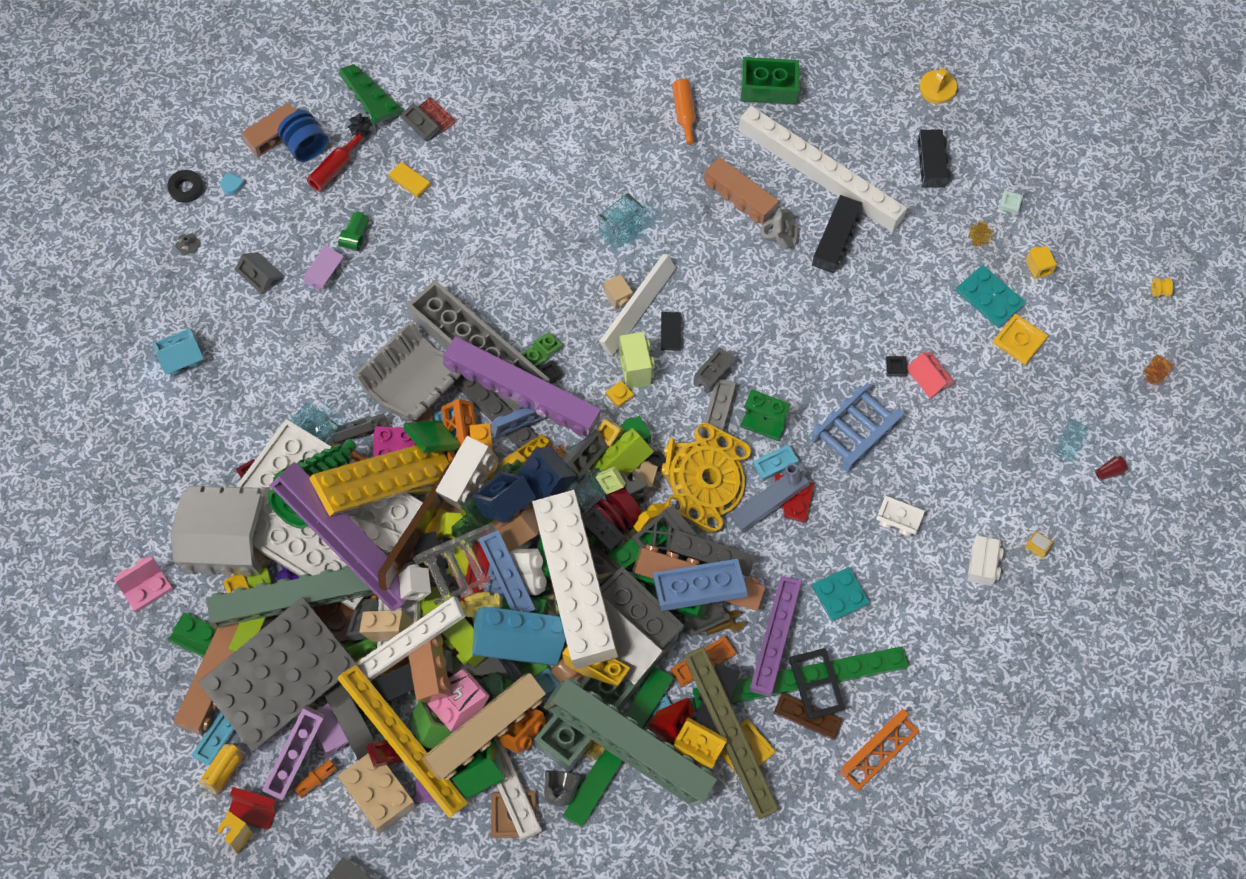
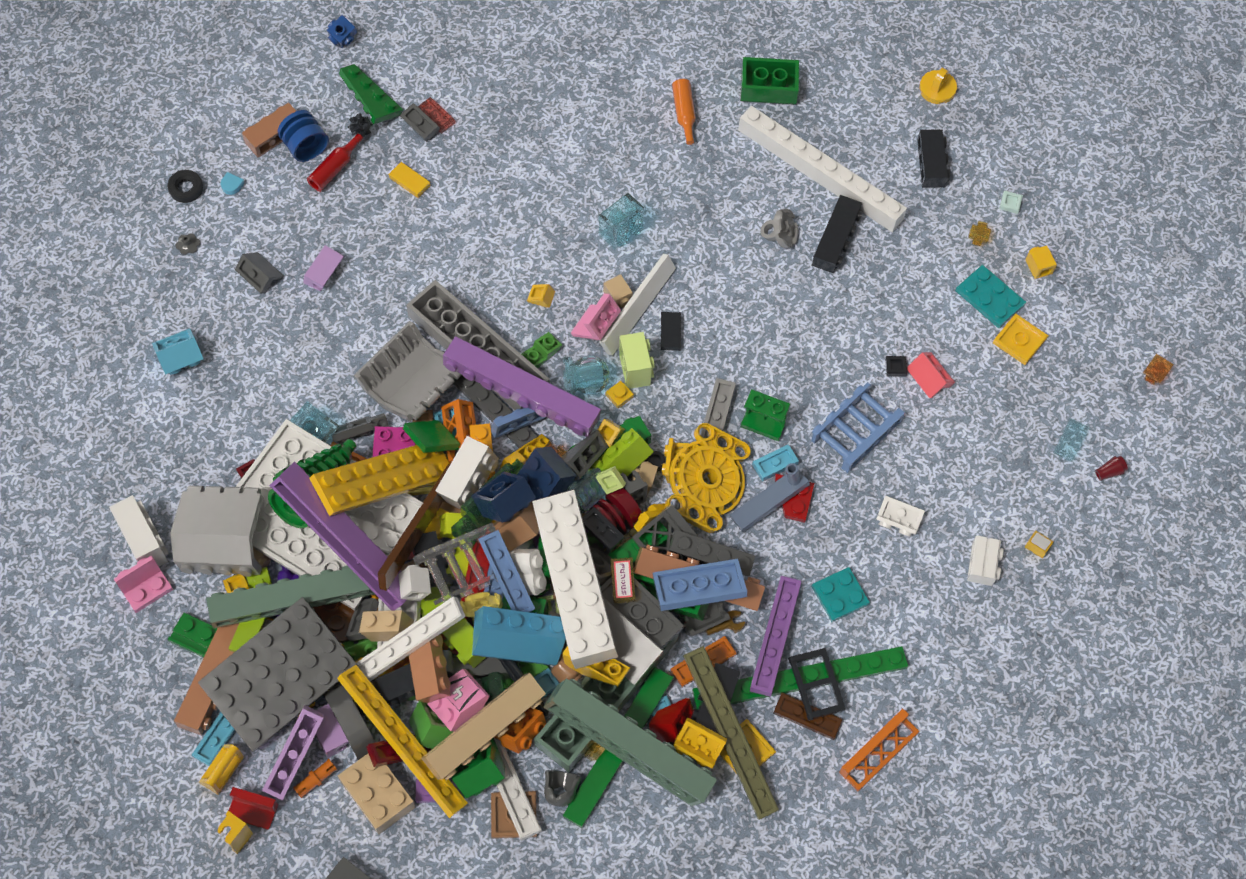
green piece [338,211,369,251] -> none
black tile [537,360,563,384] -> none
dark grey hinge [693,347,735,393] -> none
nougat brick [704,157,779,225] -> none
yellow wheel [1151,278,1173,297] -> none
none -> white brick [109,495,169,567]
none -> blue brick [326,15,357,47]
none -> yellow slope [527,284,555,308]
none -> clear light blue tile [562,355,610,396]
none -> bright pink bracket [571,293,621,340]
none -> tile [611,558,636,603]

